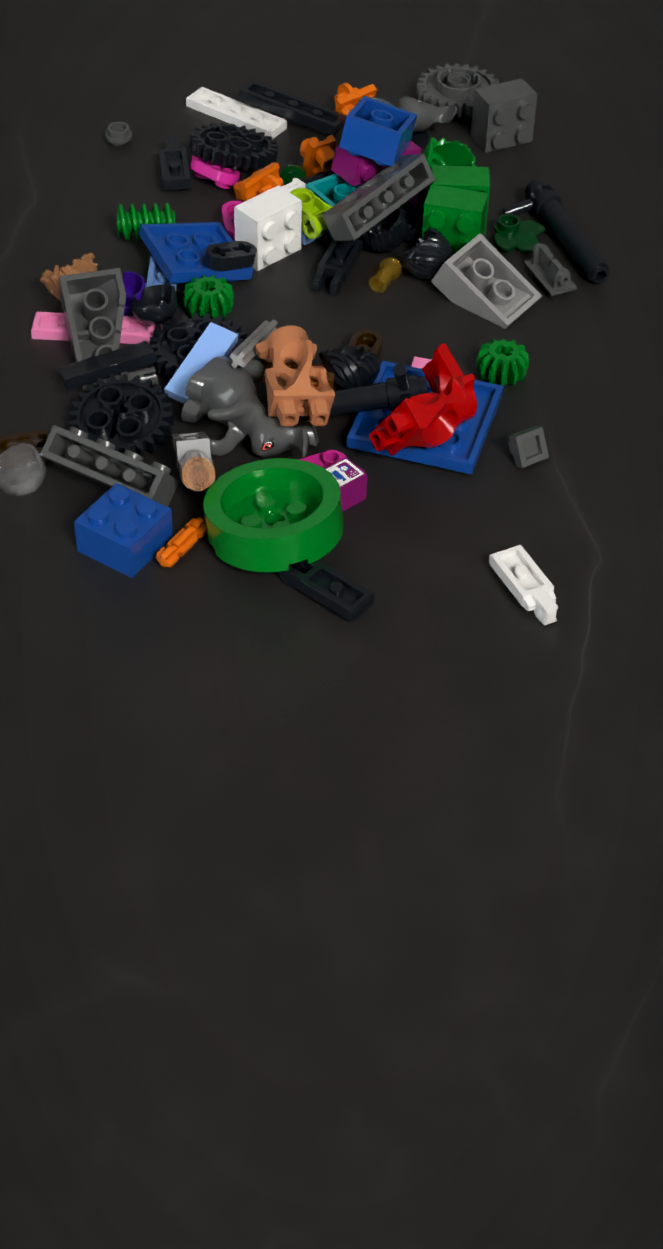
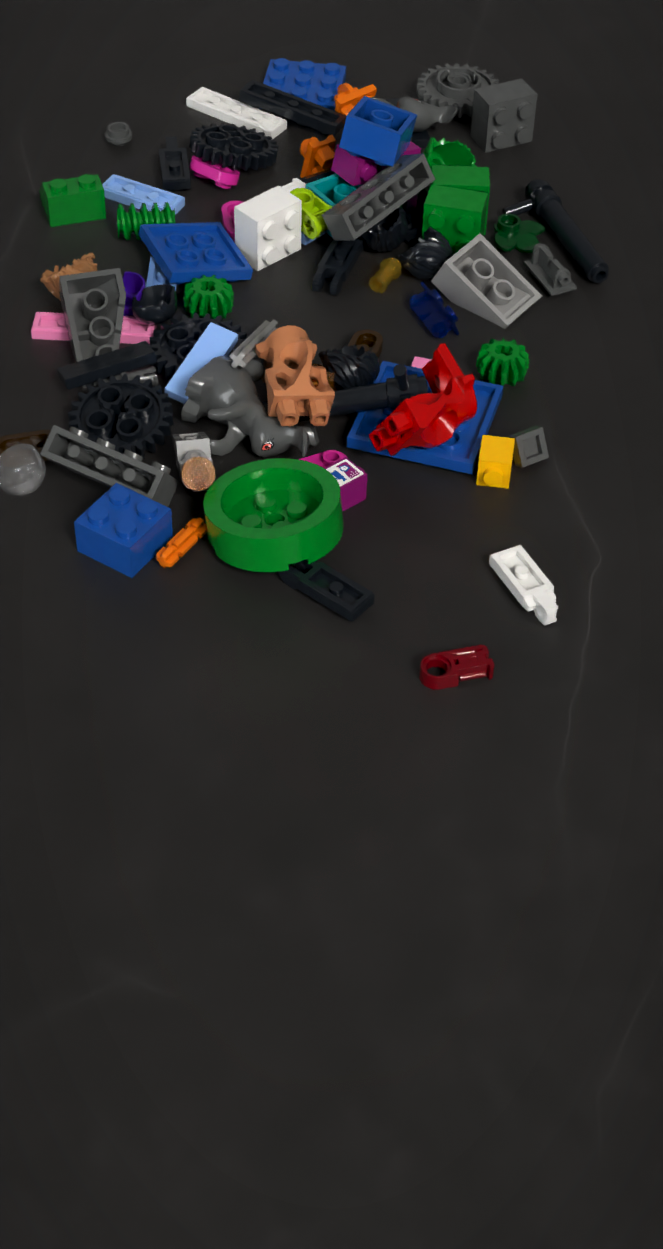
black beam [204,241,257,271] -> none
orange hips [234,162,284,202] -> none
dark green plate [280,164,307,185] -> none
none -> green slope [39,174,106,227]
none -> light blue tile [102,174,185,215]
none -> blue plate [258,58,347,111]
none -> clear blue hinge [410,282,459,338]
none -> dark red piece [420,645,494,690]
none -> yellow brick [476,435,515,489]

